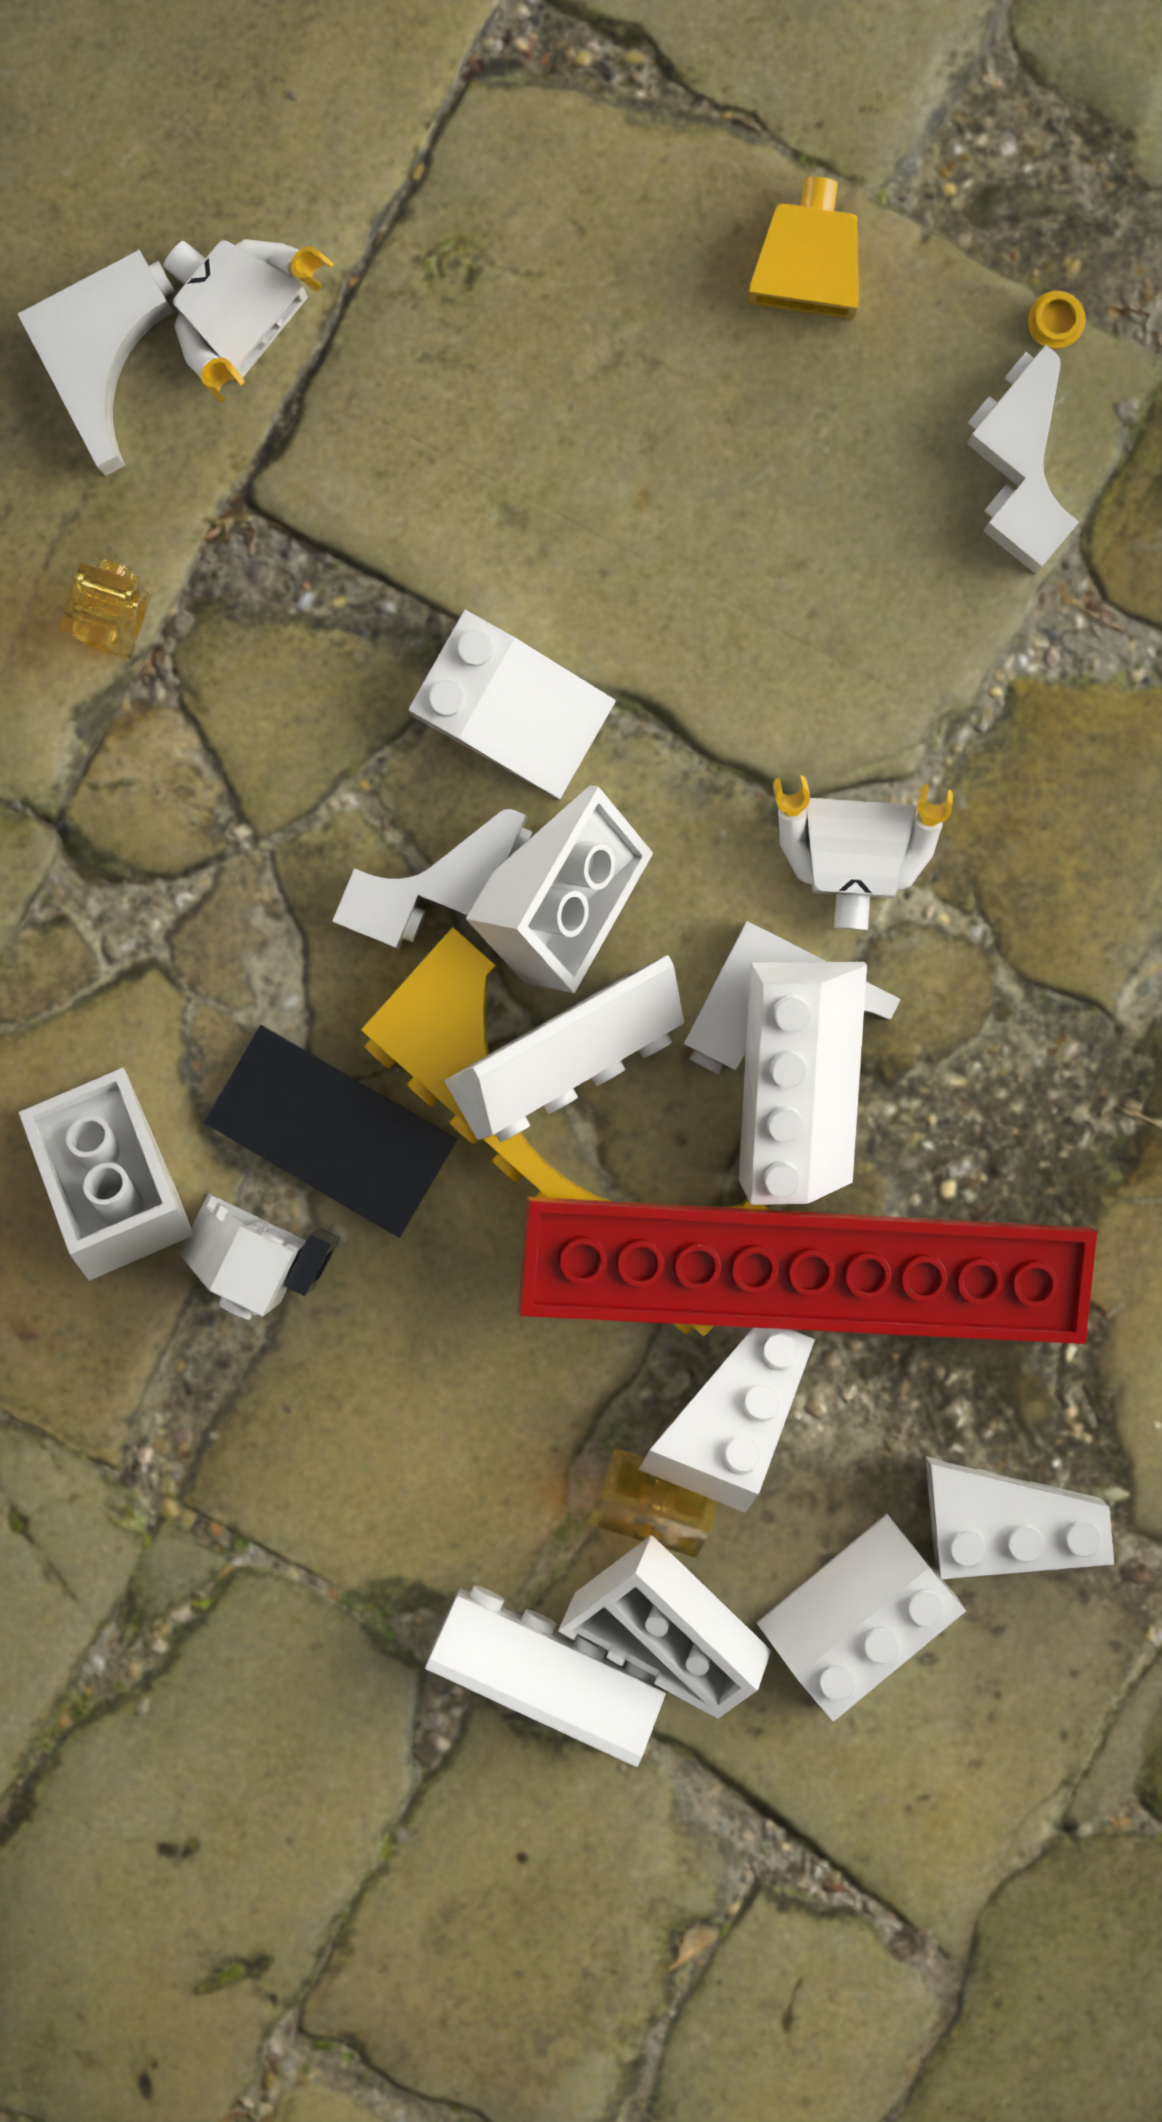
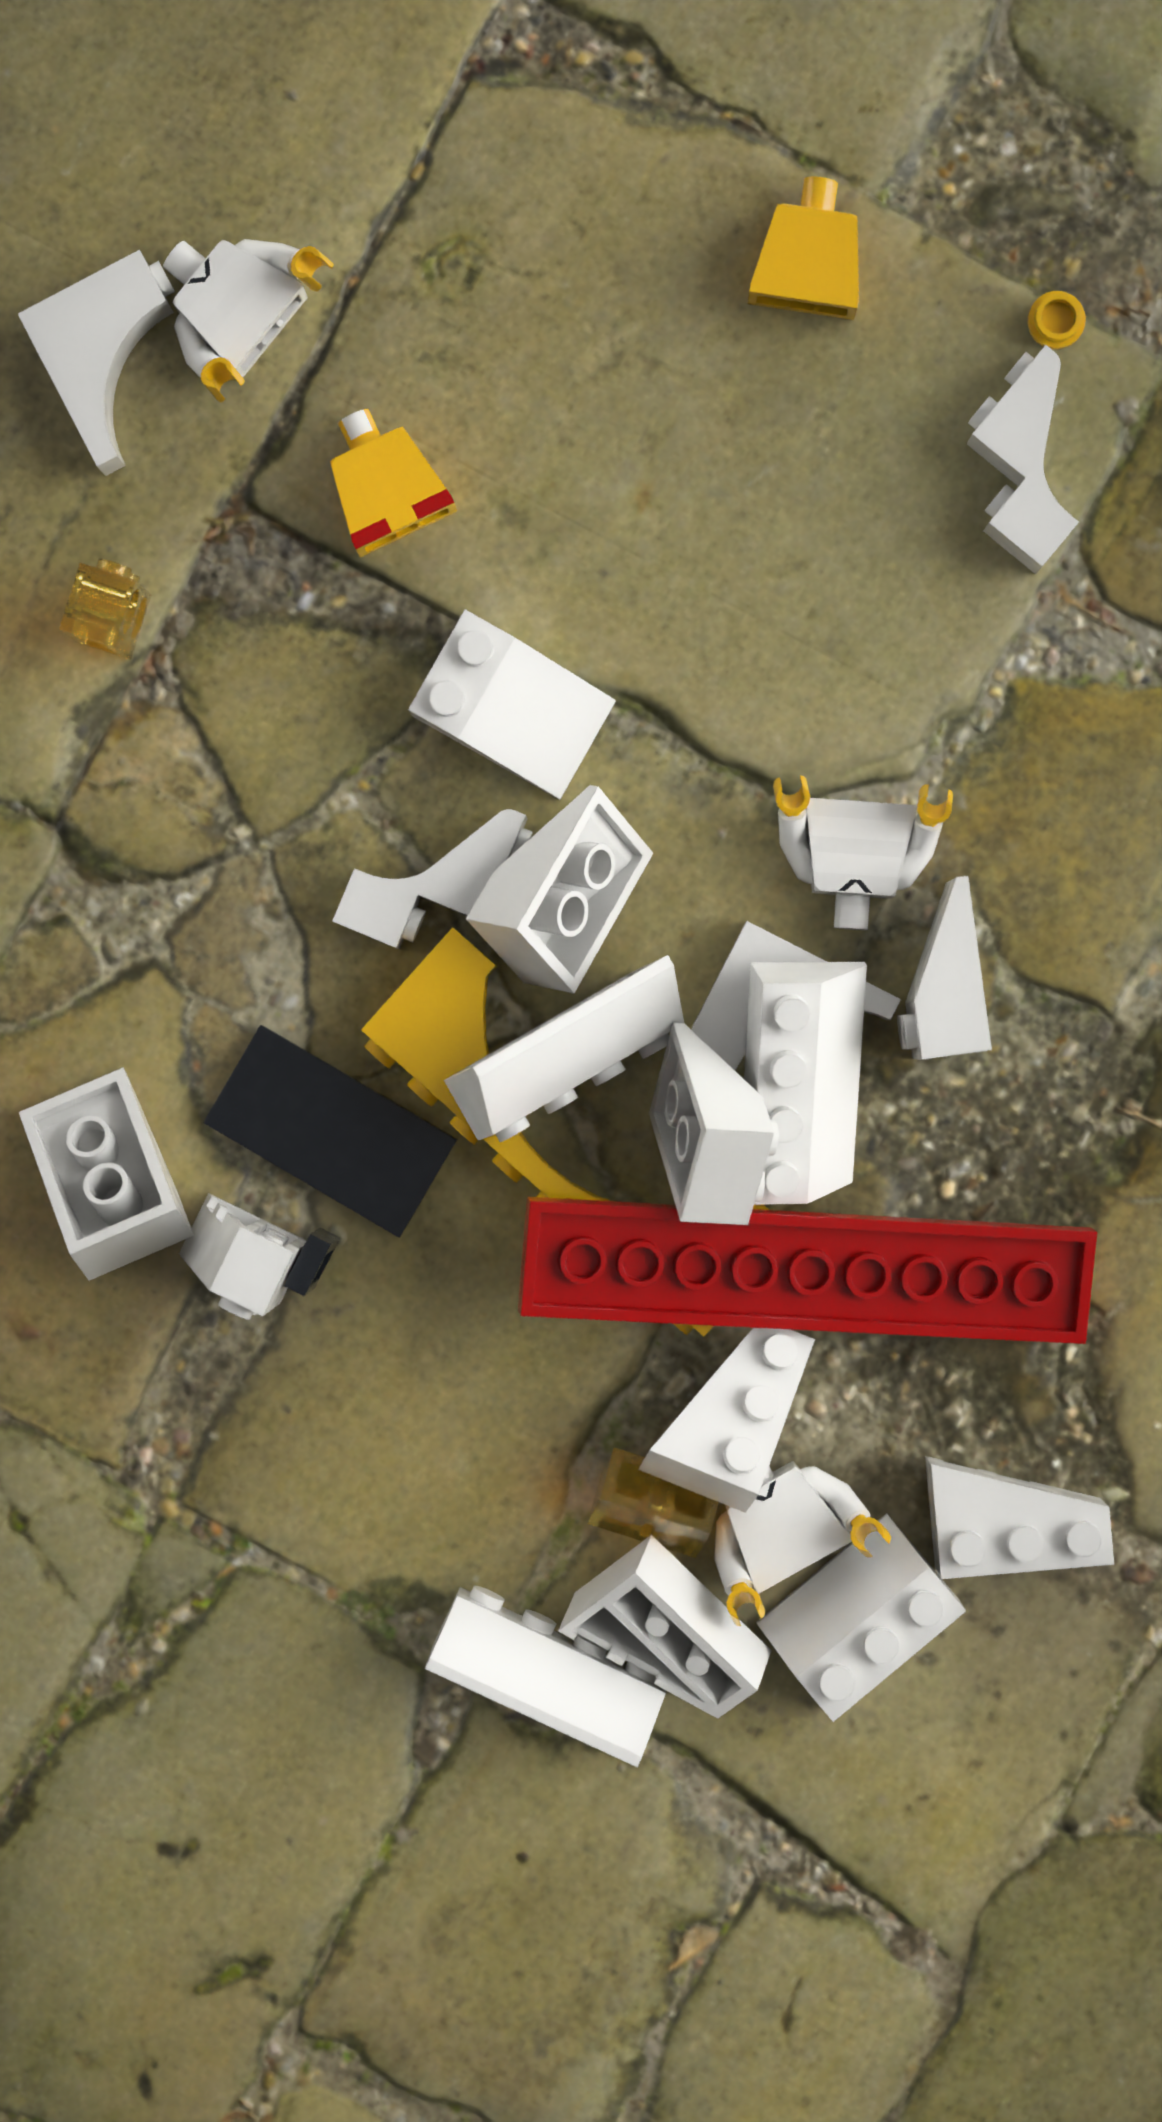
none -> yellow torso [330,409,457,557]
none -> white slope [649,1022,779,1225]
none -> white torso [714,1461,891,1626]
none -> white slope [897,876,992,1060]

